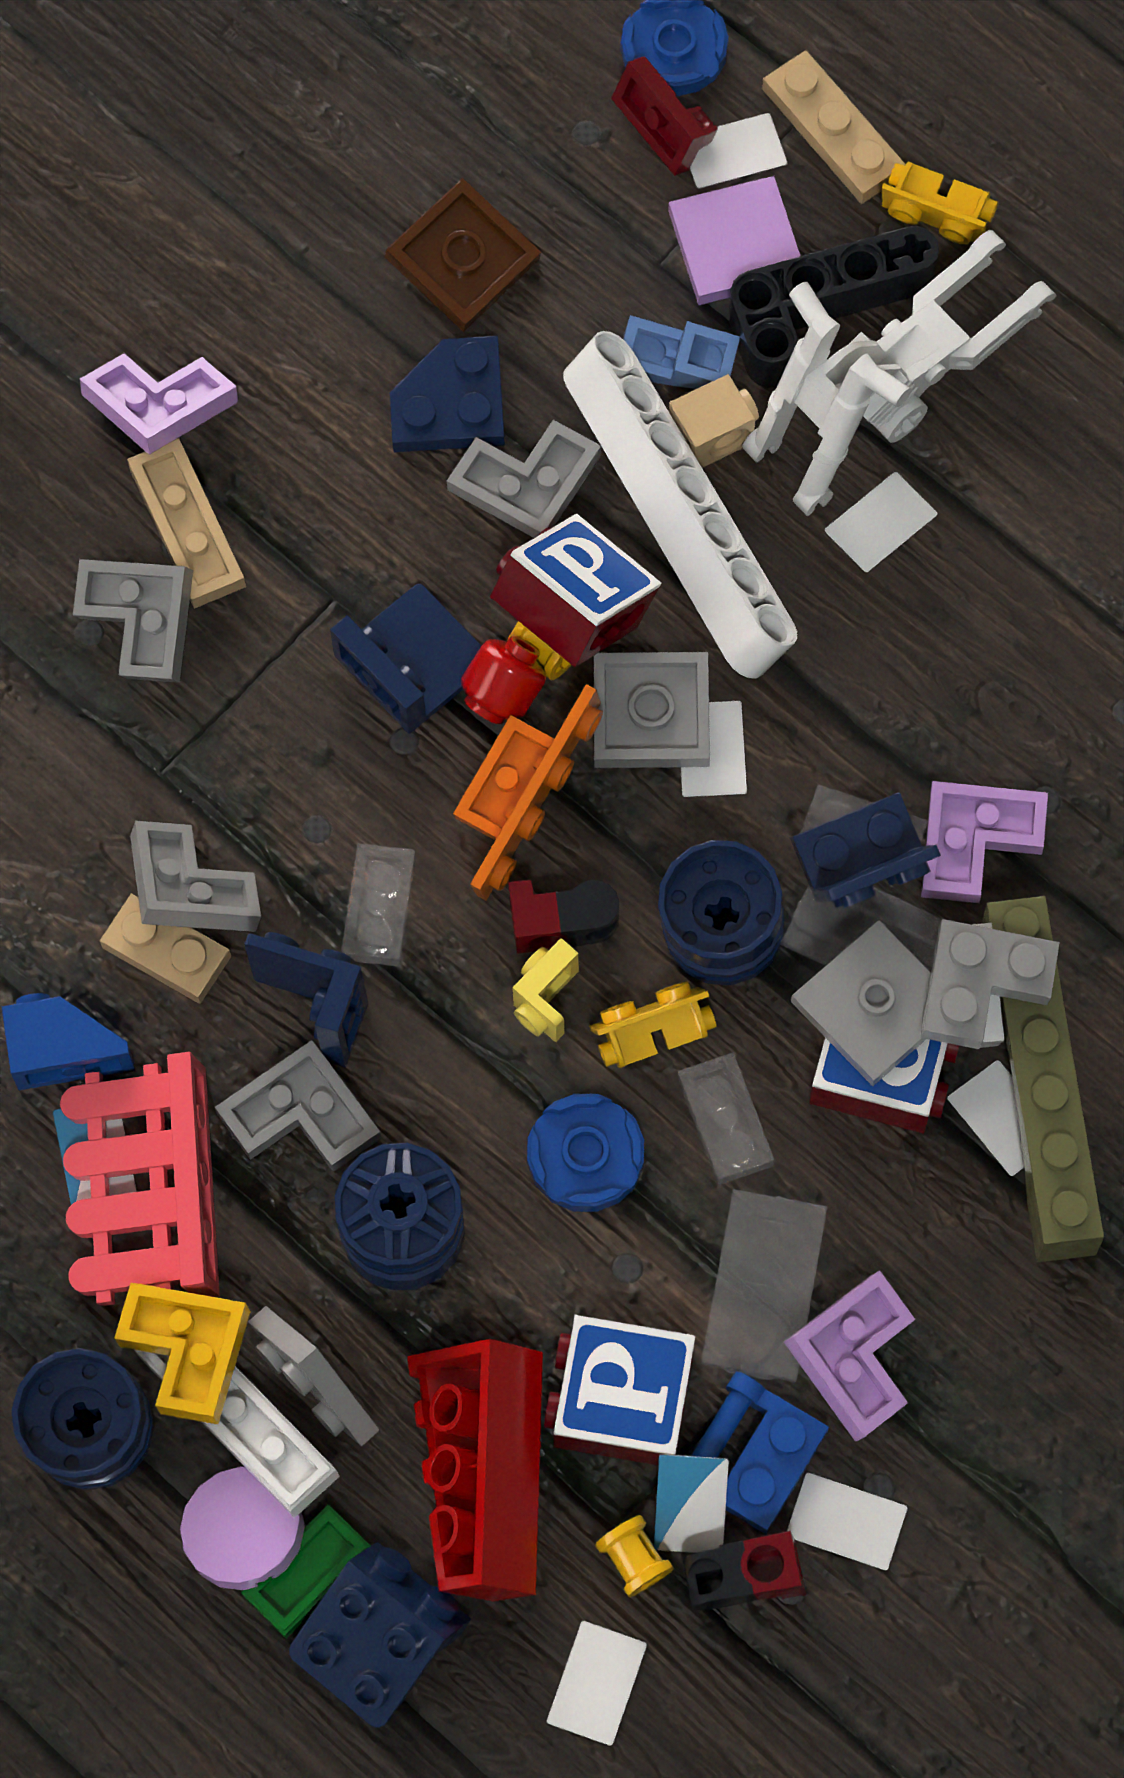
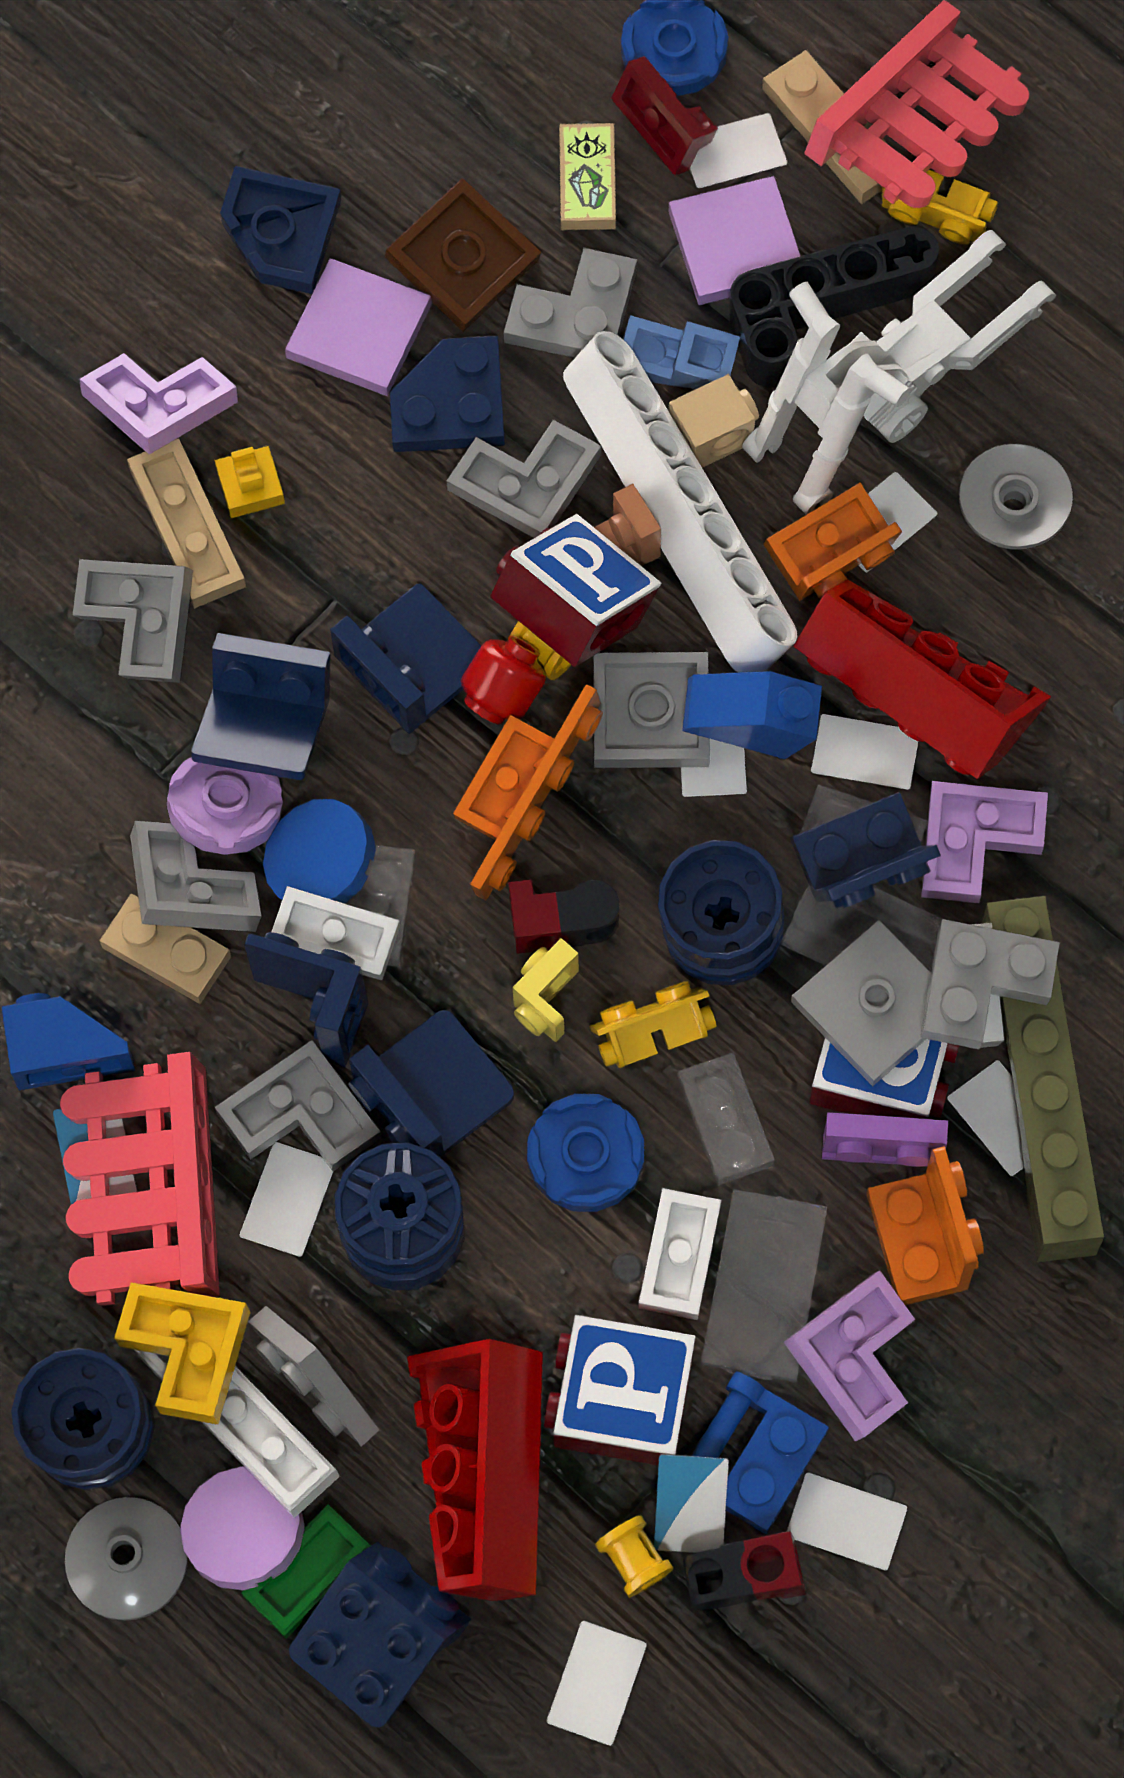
none -> light grey dish [65,1497,188,1621]
none -> lavender tile [167,757,283,855]
none -> dark blue bracket [192,633,330,780]
none -> yellow tile [215,446,285,518]
none -> dark blue plate [220,166,342,294]
none -> white sticker [239,1142,333,1257]
none -> blue tile [263,799,376,904]
none -> white plate [272,886,401,980]
none -> lavender tile [285,258,432,396]
none -> dark blue bracket [349,1010,514,1158]
none -> light grey plate [504,248,637,358]
none -> tile [560,123,616,230]
none -> nougat bracket [594,484,661,566]
none -> white plate [639,1188,721,1320]
none -> blue slope [682,671,822,759]
none -> orange bracket [763,483,902,601]
none -> red wedge [793,579,1052,779]
none -> coral fence [804,0,1029,208]
none -> white sticker [811,714,918,790]
none -> medium lavender plate [822,1112,948,1167]
none -> orange bracket [866,1146,984,1305]
none -> light grey dish [959,444,1073,549]

